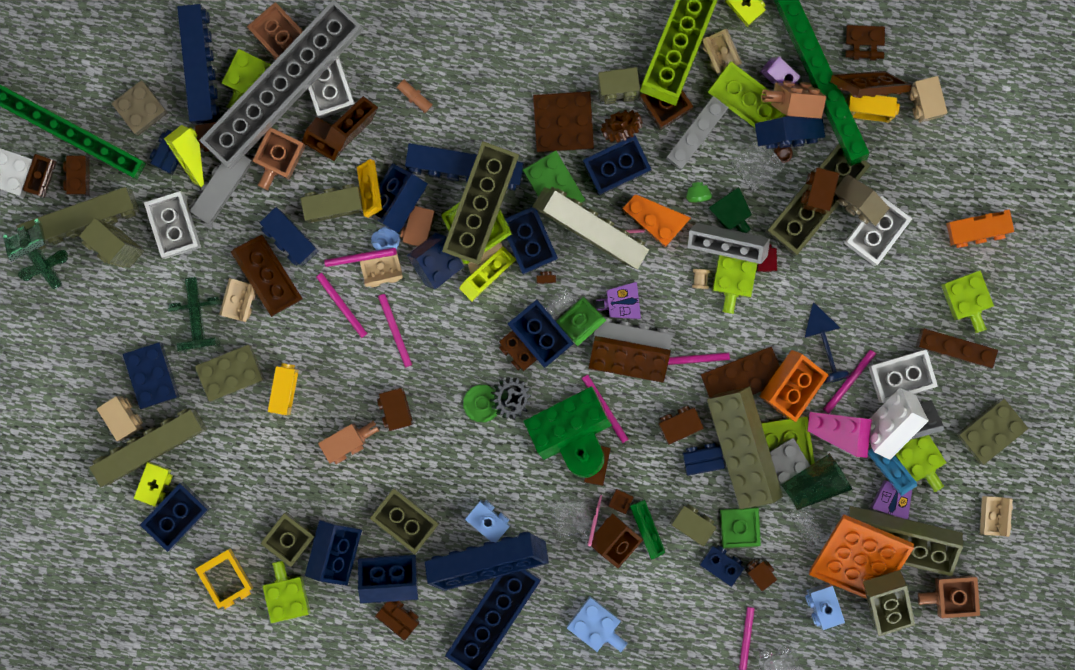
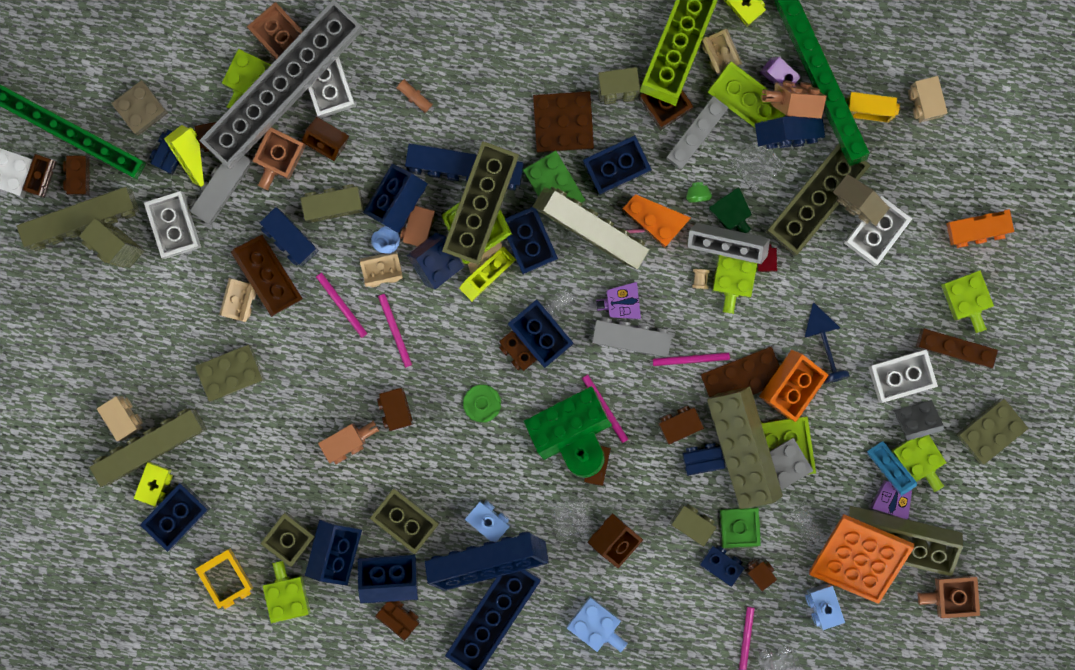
clear green piece [3,219,68,289] -> none
dark blue brick [122,342,180,409] -> none
clear green piece [168,277,221,353] -> none
dark blue brick [177,4,220,125] -> none
yellow window [268,363,299,415] -> none
dark pink bar [324,248,397,267] -> none
reddish brown brick [325,96,378,152] -> none
yellow tile [357,159,382,218] -> none
black gear [490,377,531,419] -> none
reddish brown plate [537,271,556,284] -> none
bright green tile [556,297,606,346] -> none
reddish brown plate [588,336,671,383] -> none
bright pink piece [588,495,602,547] -> none
reddish brown gear [601,110,643,142] -> none
reddish brown plate [608,489,634,514] -> none
green tile [630,499,666,560] -> none
reddish brown plate [774,146,793,163] -> none
clear green wedge [781,453,853,510] -> none
reddish brown brick [801,168,840,214] -> none
dark pink wedge [808,412,872,458] -> none
dark pink bar [823,349,876,414] -> none
reddish brown plate [831,71,912,98] -> none
reddish brown plate [845,25,885,61] -> none
olive brick [863,570,915,636] -> none
white brick [869,388,929,460] -> none
tan bracket [979,496,1013,537] -> none

